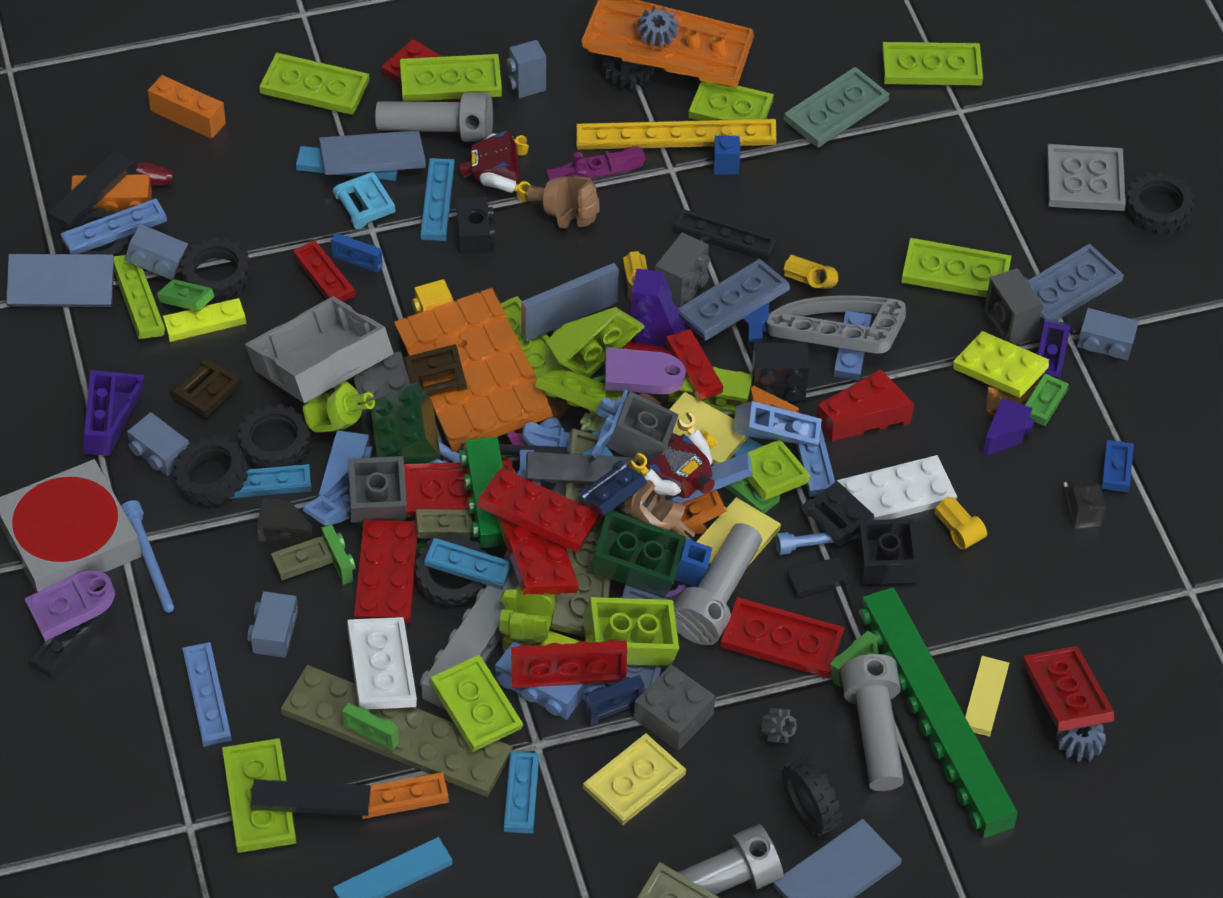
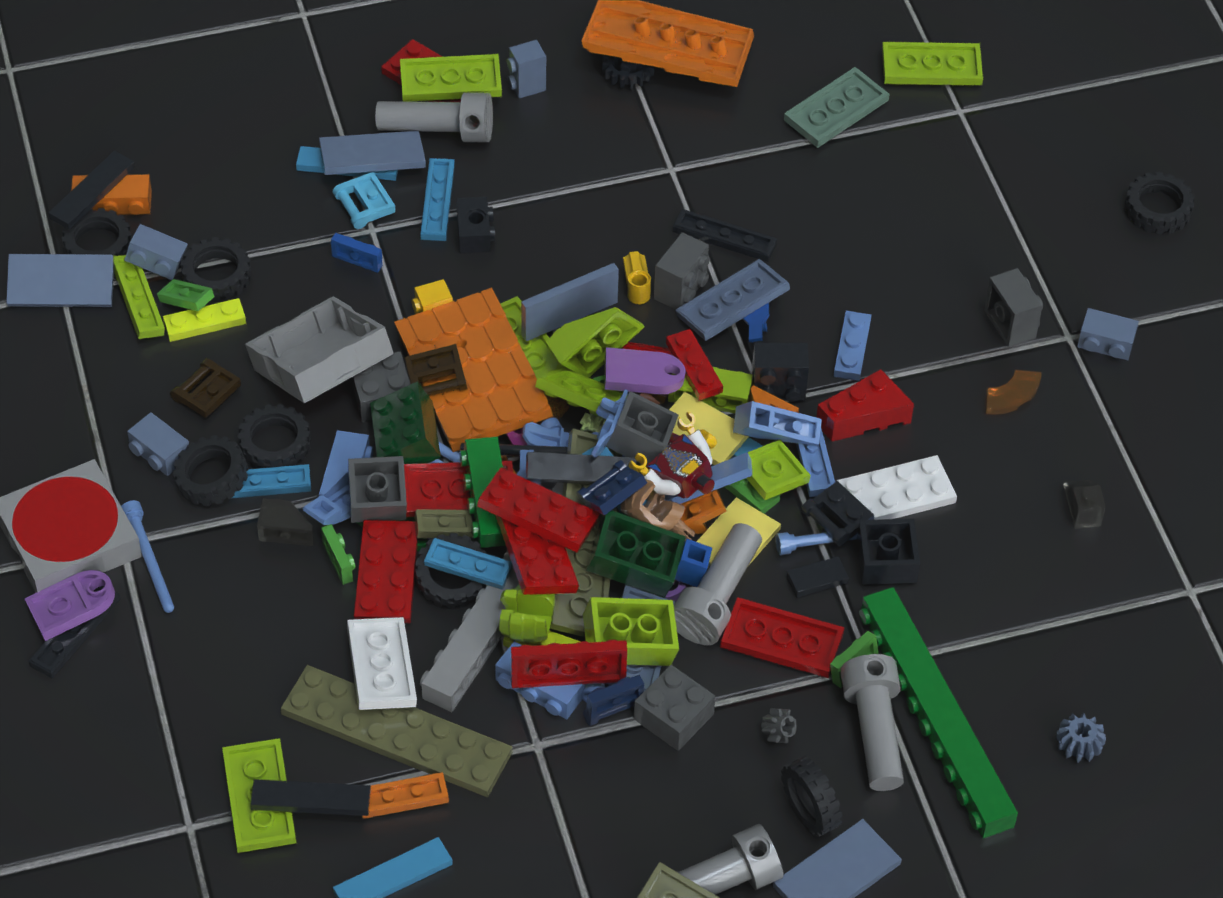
medium blue tile [61,199,167,254] -> none
dark purple wedge [82,370,144,456] -> none
dark red cone [136,161,173,186] -> none
orange brick [148,75,226,139] -> none
medium blue tile [183,642,232,747] -> none
sand blue brick [248,591,298,658] -> none
lime plate [259,53,369,115] -> none
olive plate [271,536,333,581] -> none
red plate [293,240,355,302] -> none
lime piece [303,381,375,432] -> none
bright green plate [342,703,399,751] -> none
lime plate [429,654,523,752] -> none
dark red torso [460,130,531,202] -> none
dark azure tile [504,751,539,834] -> none
medium nougat piece [526,176,600,229] -> none
magenta piece [546,146,646,180] -> none
yellow tile [577,119,776,150] -> none
light yellow tile [583,733,686,825] -> none
dark purple wedge [630,268,686,348] -> none
sand blue gear [637,6,679,49] -> none
lime plate [688,81,774,121] -> none
blue brick [713,136,740,175] -> none
light grey beam [767,296,906,353] -> none
yellow piece [784,255,838,289] -> none
lime plate [901,238,1011,297] -> none
yellow piece [934,496,987,550] -> none
neon yellow plate [953,331,1049,398] -> none
light yellow tile [965,656,1009,737] -> none
dark purple slope [983,398,1035,455] -> none
red plate [1023,646,1114,731] -> none
bright green plate [1026,374,1069,426] -> none
sand blue tile [1029,244,1124,325] -> none
dark purple slope [1038,319,1071,378] -> none
light grey plate [1047,144,1126,211] -> none
blue plate [1101,440,1134,492] -> none

